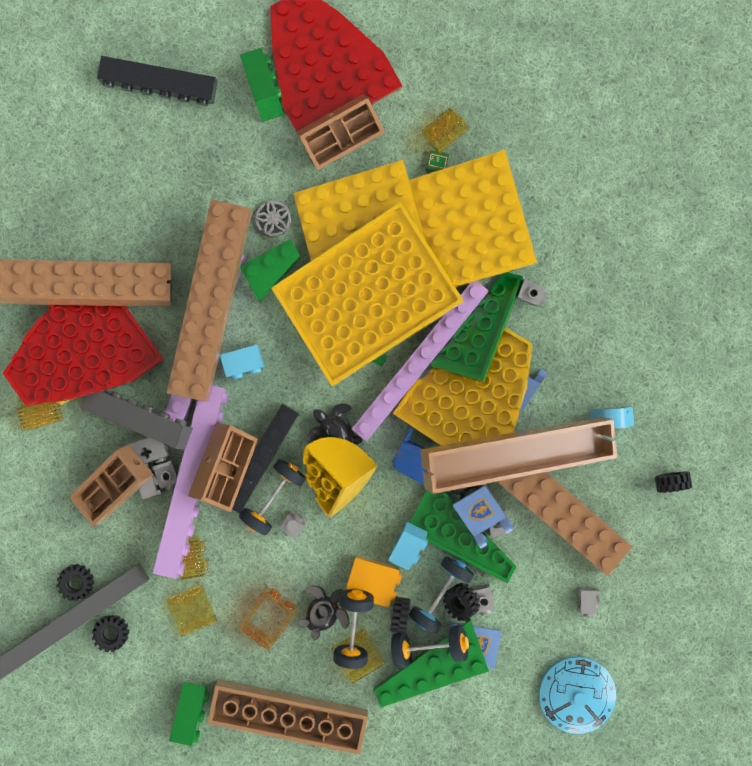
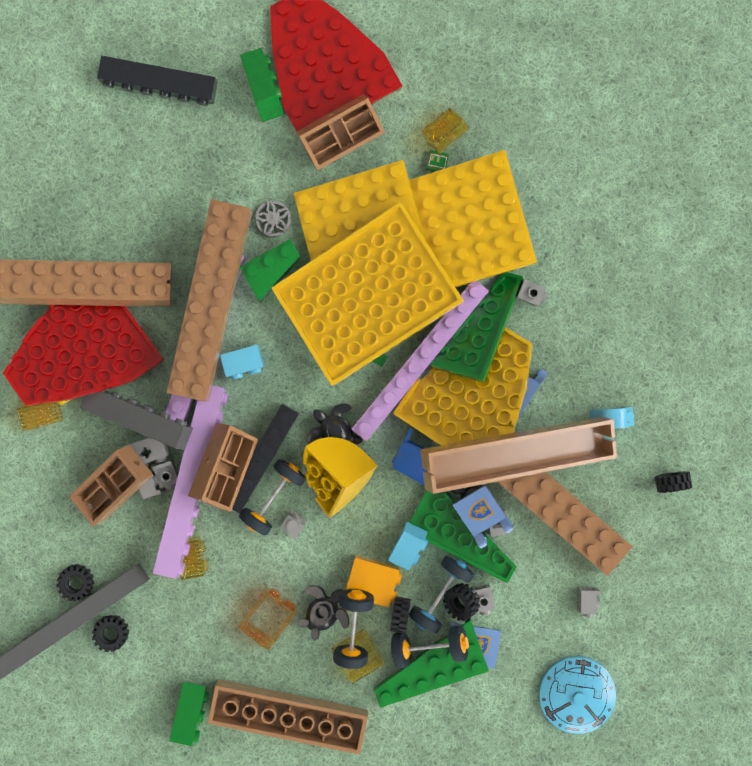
clear yellow slope [167,585,218,637] -> none

